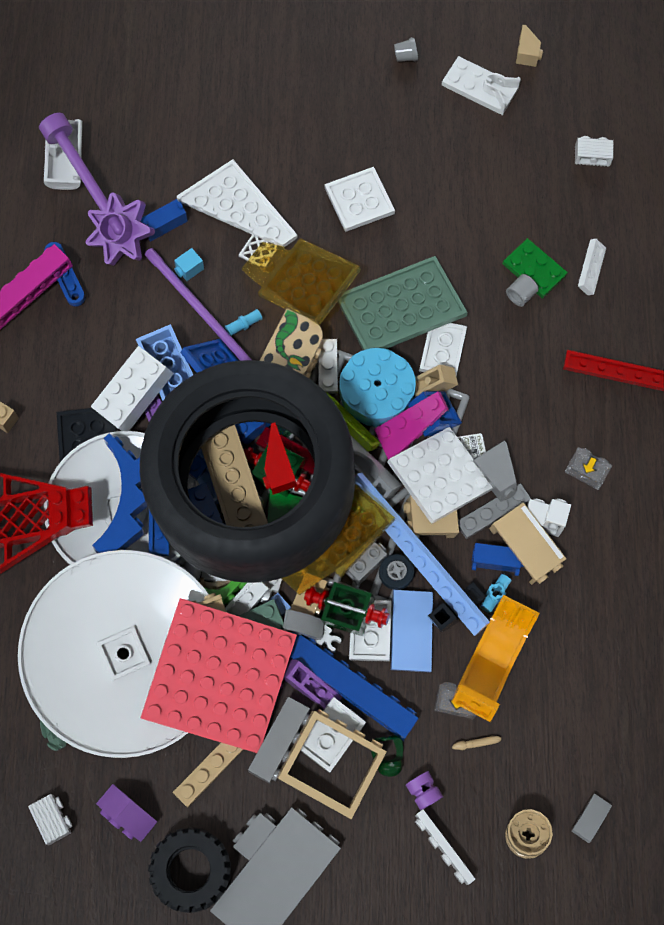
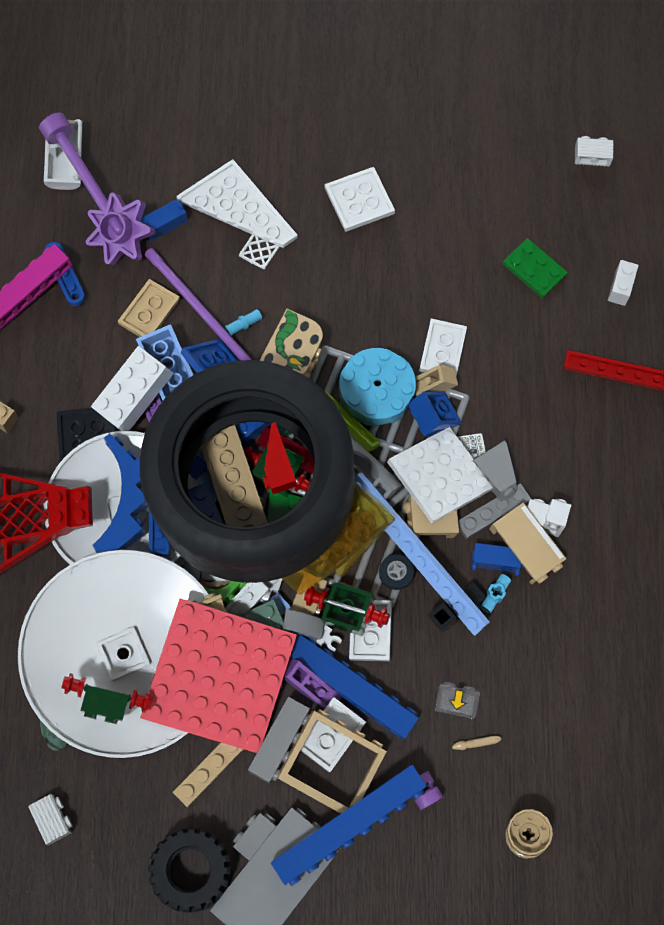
medium lavender brick [96,784,157,842] -> none
medium azure brick [174,248,204,281] -> none
clear yellow wedge [242,238,361,326] -> none
white plate [318,339,338,394] -> none
sand green plate [336,256,467,350] -> none
light grey brick [345,541,387,586] -> none
dark green piece [371,735,403,777] -> none
dark pink wing [374,392,448,460] -> none
light blue tile [391,590,433,672] -> none
light grey piece [394,37,418,62] -> none
white plate [415,810,475,885] -> none
white plate [442,56,521,115] -> none
light orange panel [452,595,540,722] -> none
light grey piece [506,274,539,307] -> none
tan slope [516,25,543,67] -> none
clear brick [565,447,612,490] -> none
light grey slope [572,794,612,843] -> none
white plate [578,239,606,295] -> none
none -> dark green brick [61,673,153,724]
none -> tan plate [118,279,180,337]
none -> blue brick [271,765,427,886]
none -> white brick [607,260,638,306]

